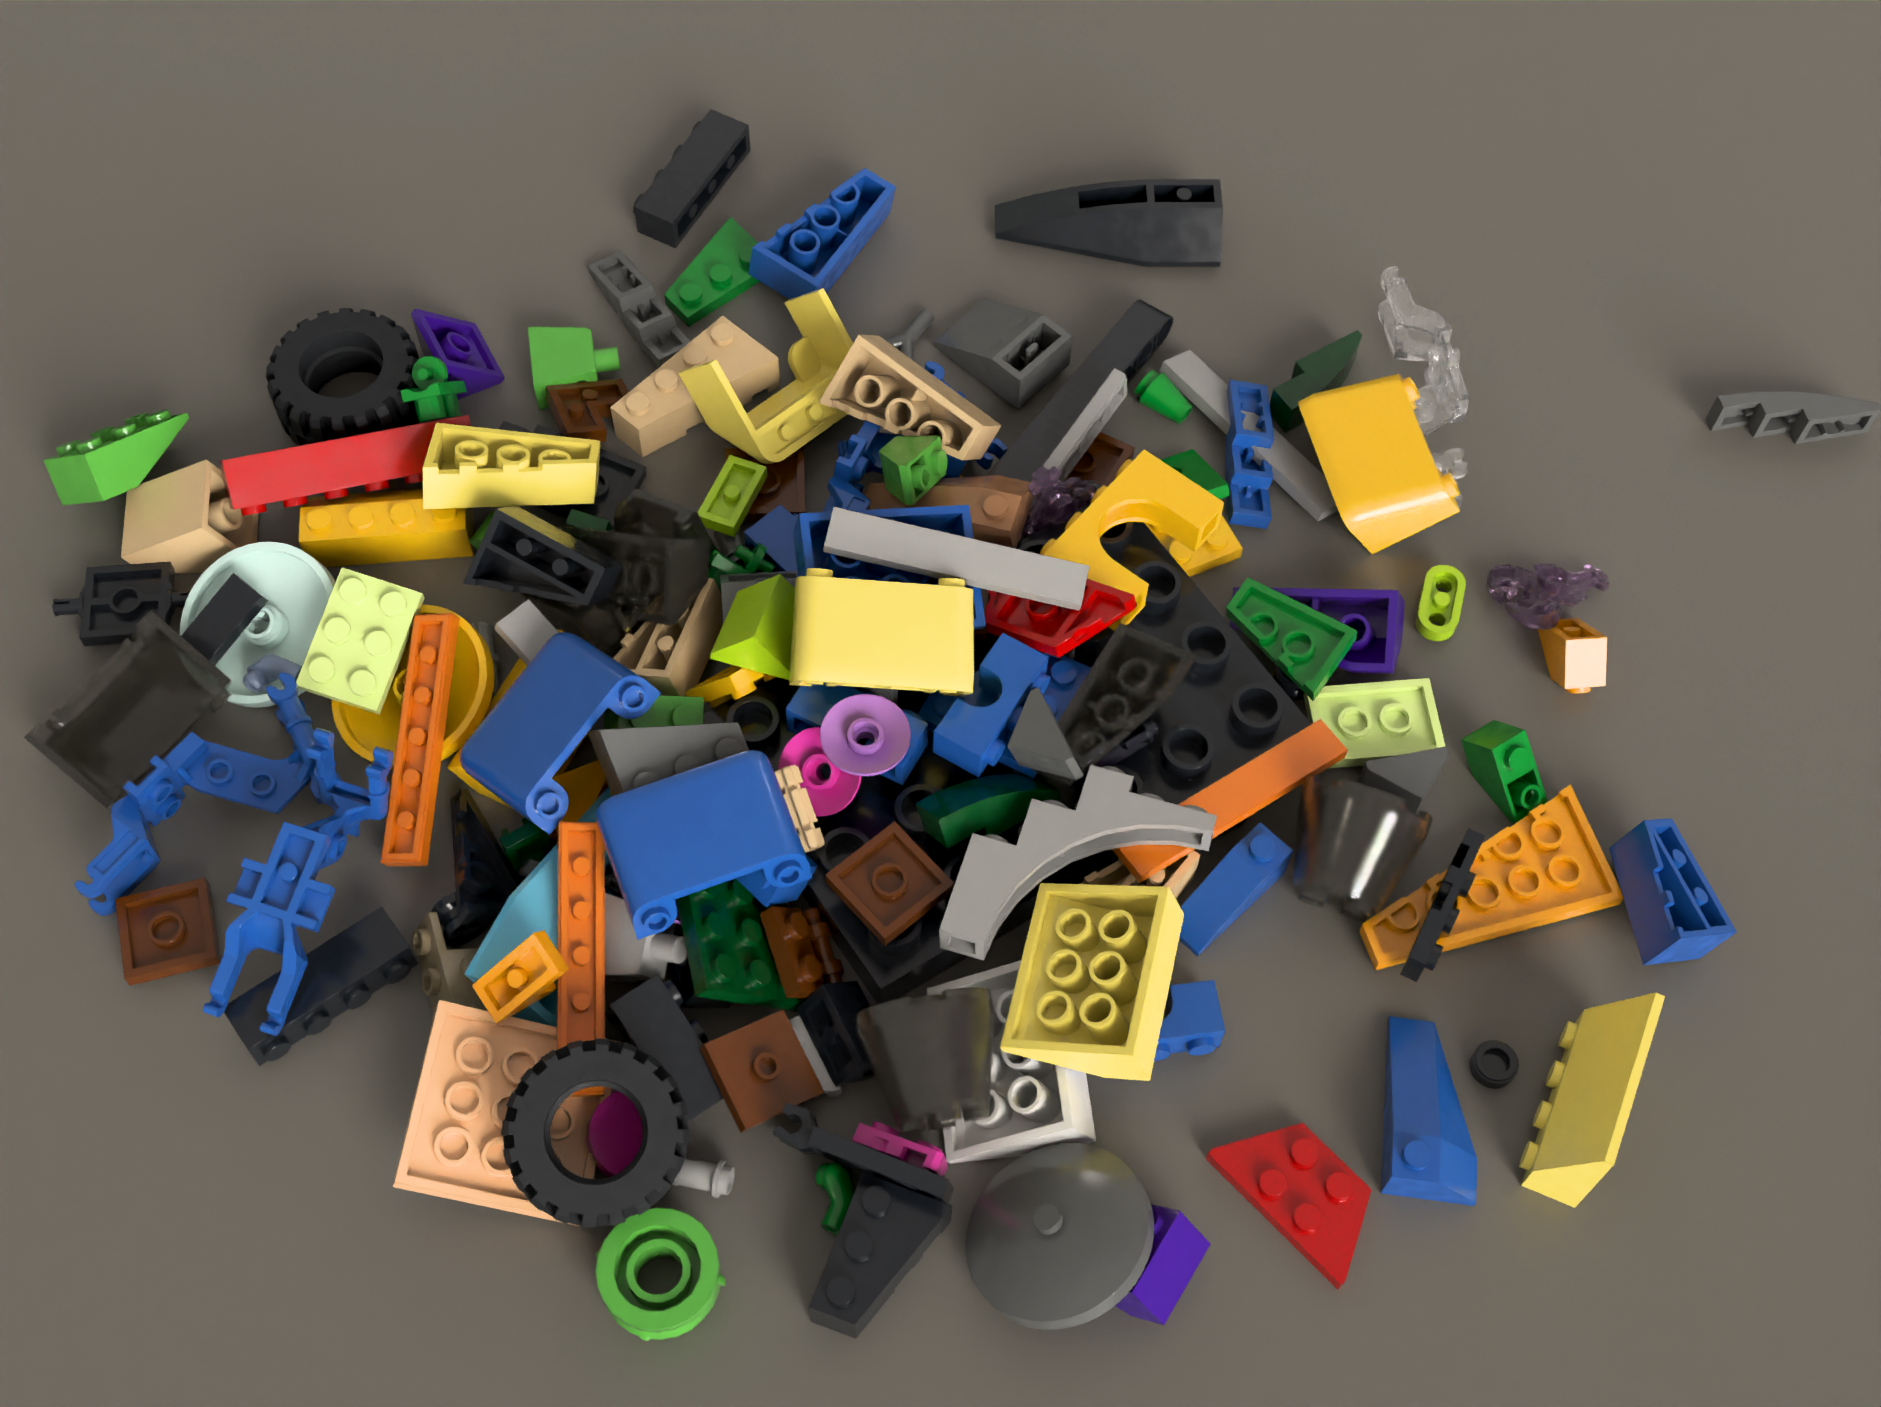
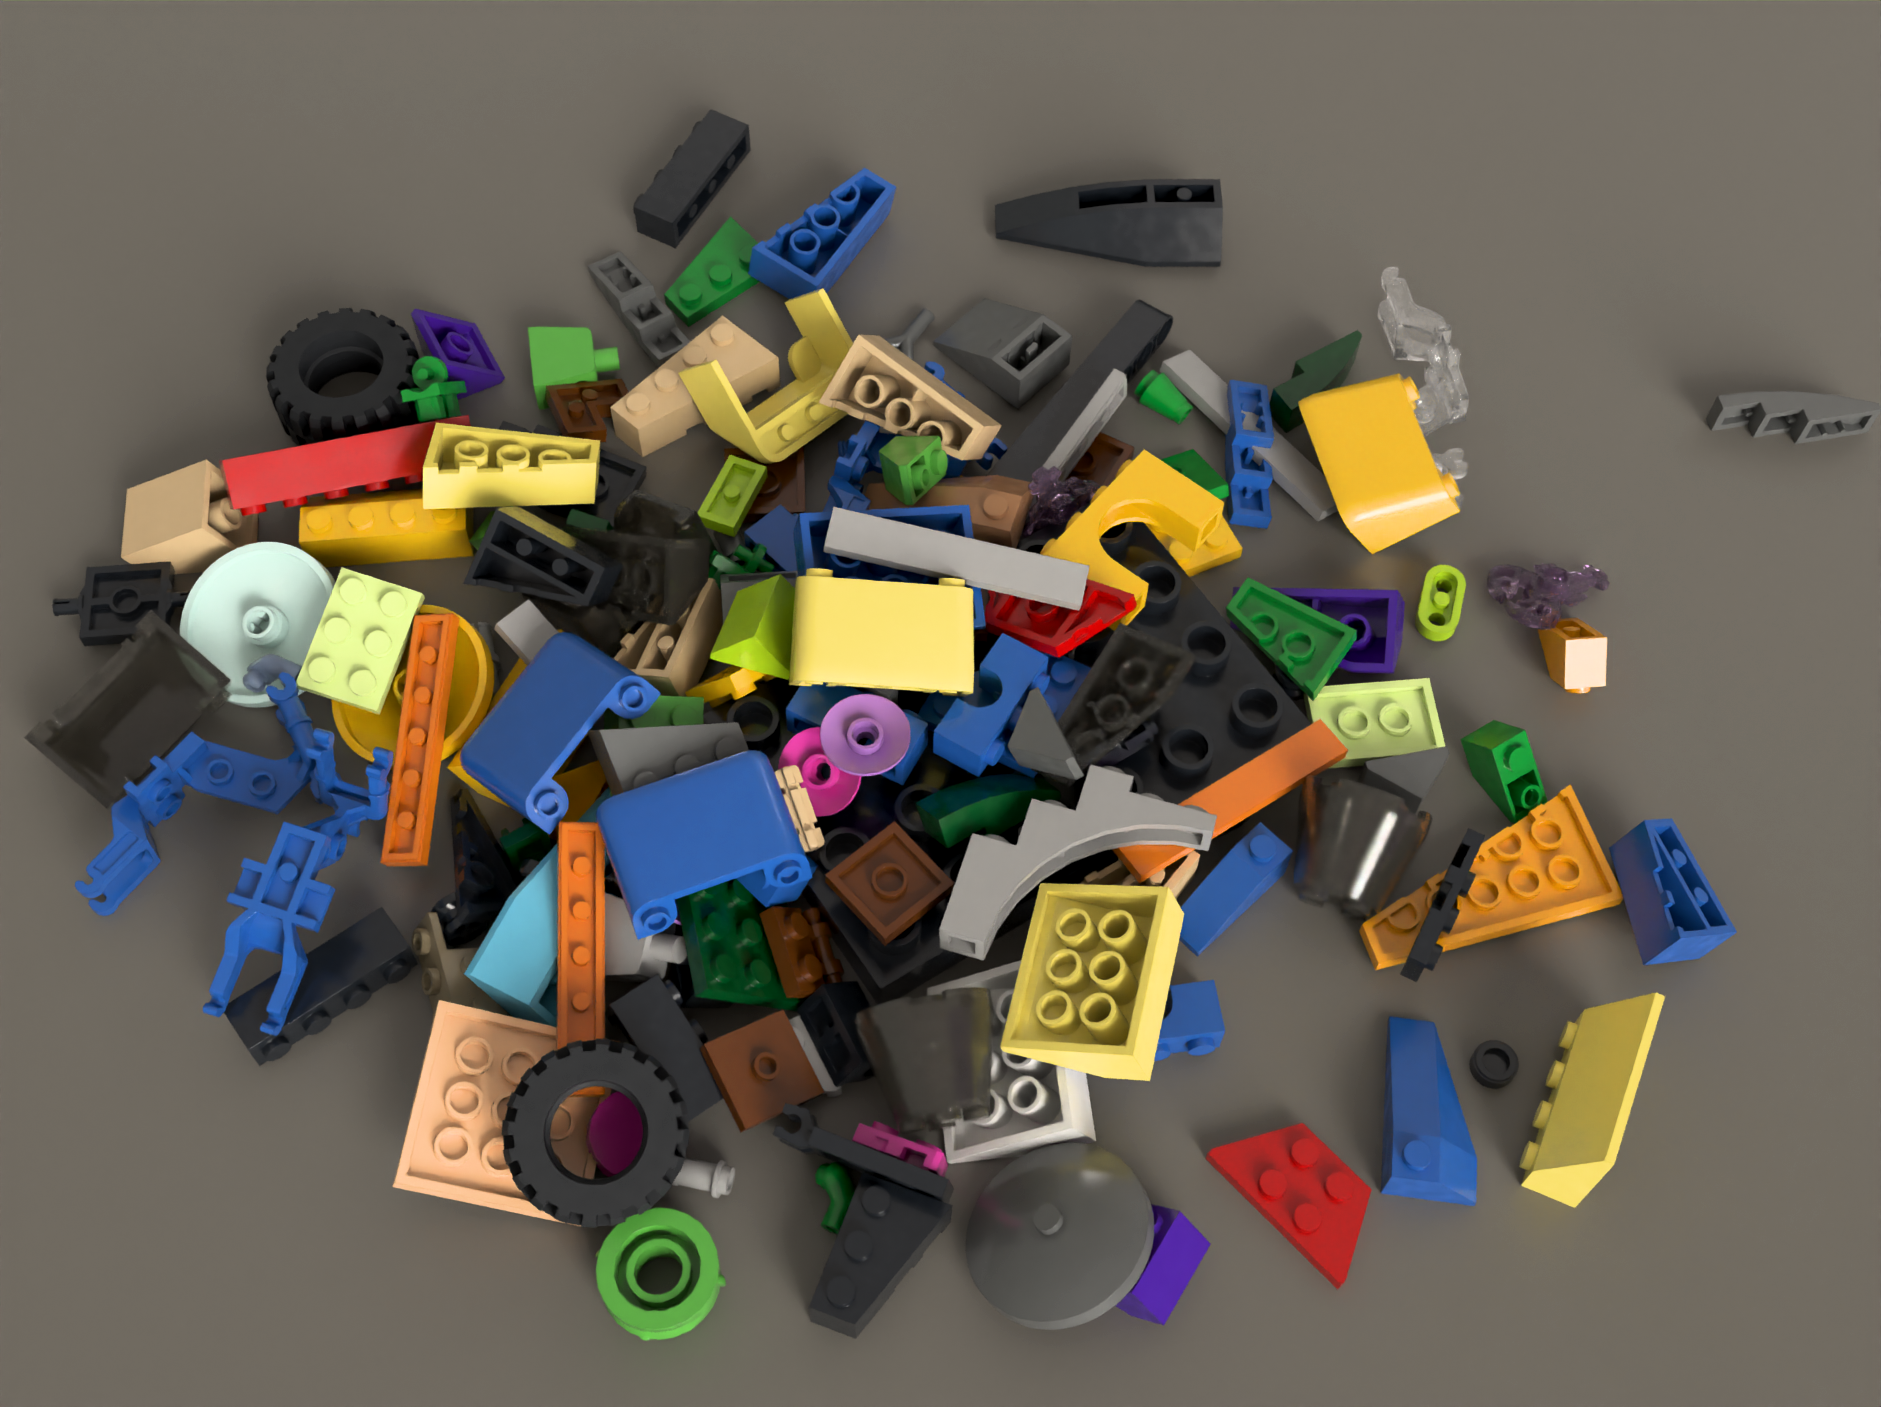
bright green slope [43,409,189,505] -> none
reddish brown plate [115,877,221,986] -> none
black tile [179,573,269,666] -> none
light orange slope [472,930,569,1024] -> none

